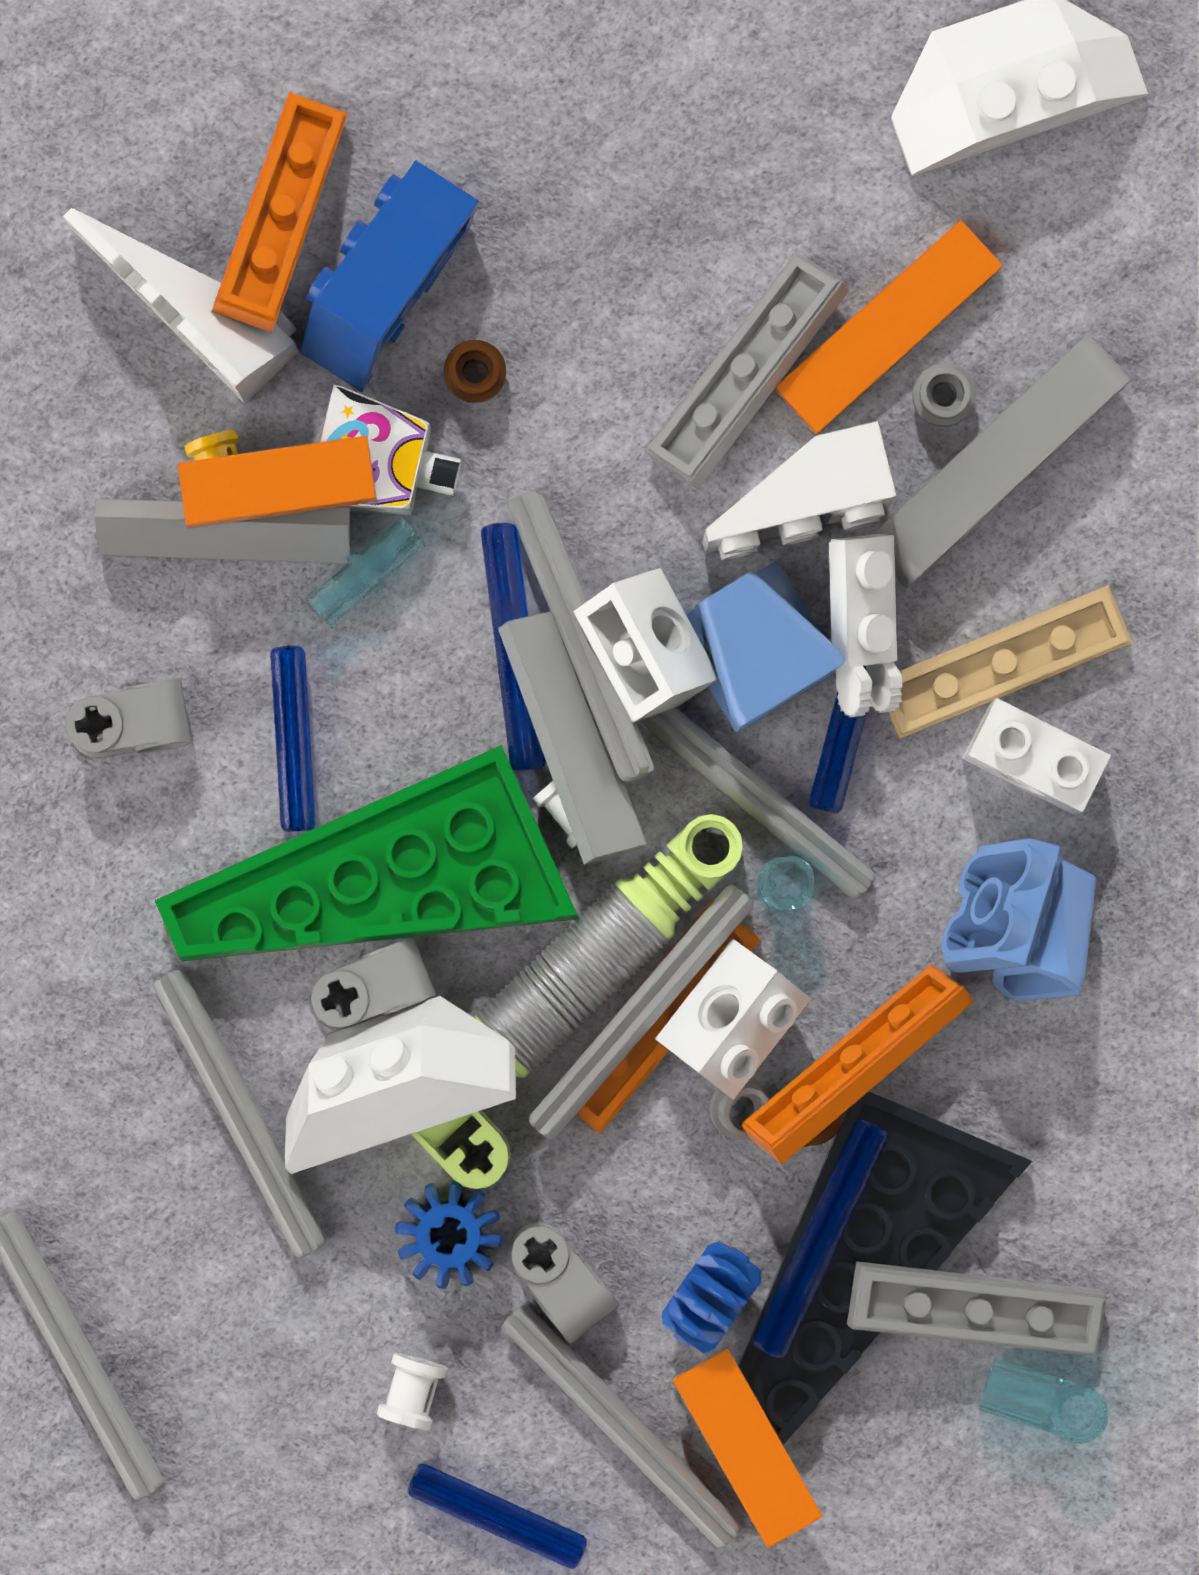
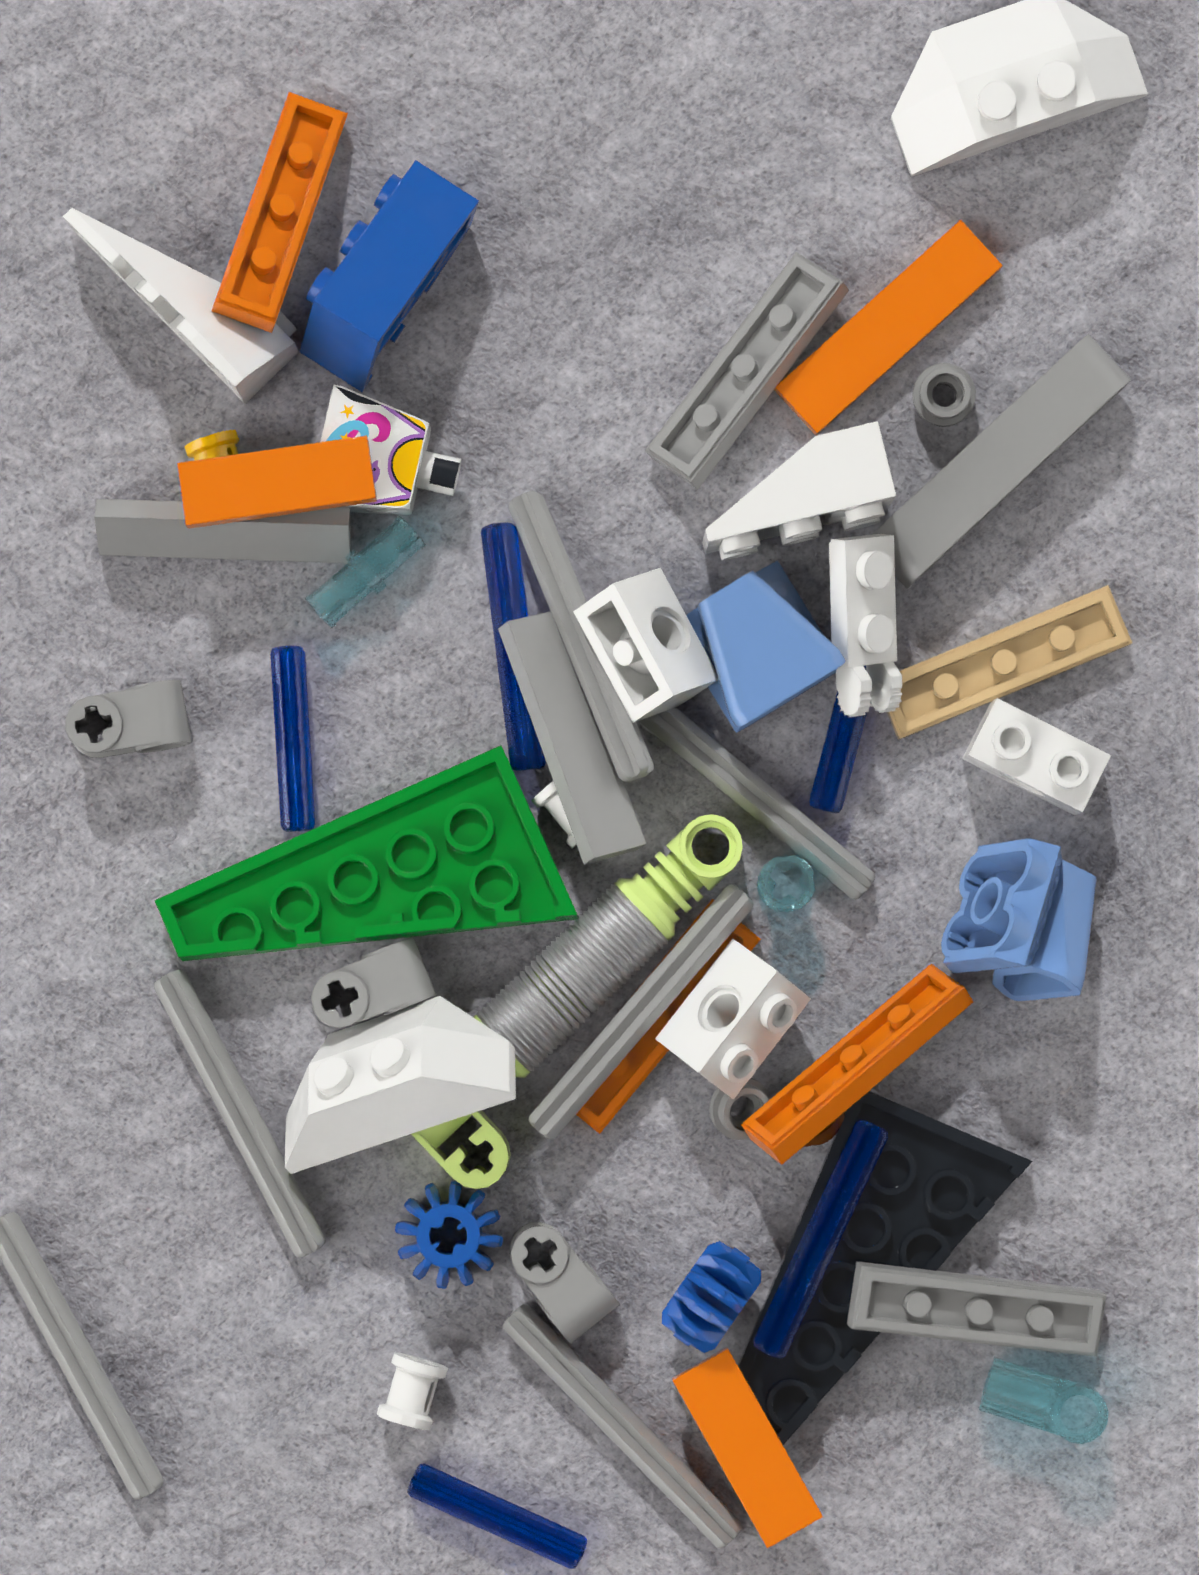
reddish brown plate [444,340,507,403] -> none

